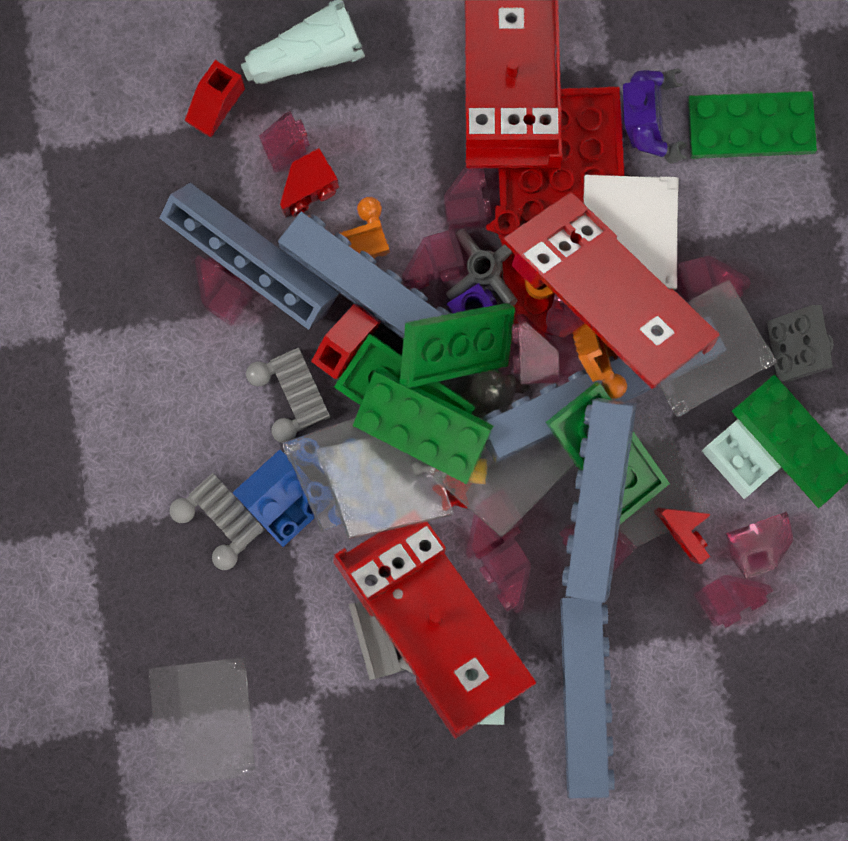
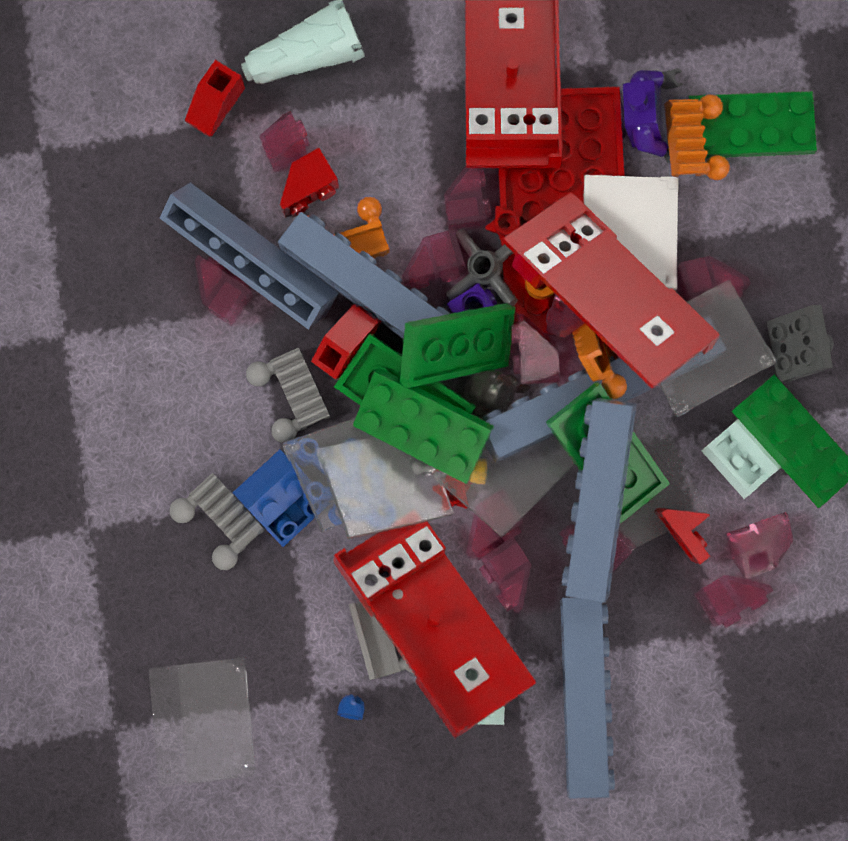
none -> blue hinge [337,694,364,720]
none -> orange gear [664,94,730,180]

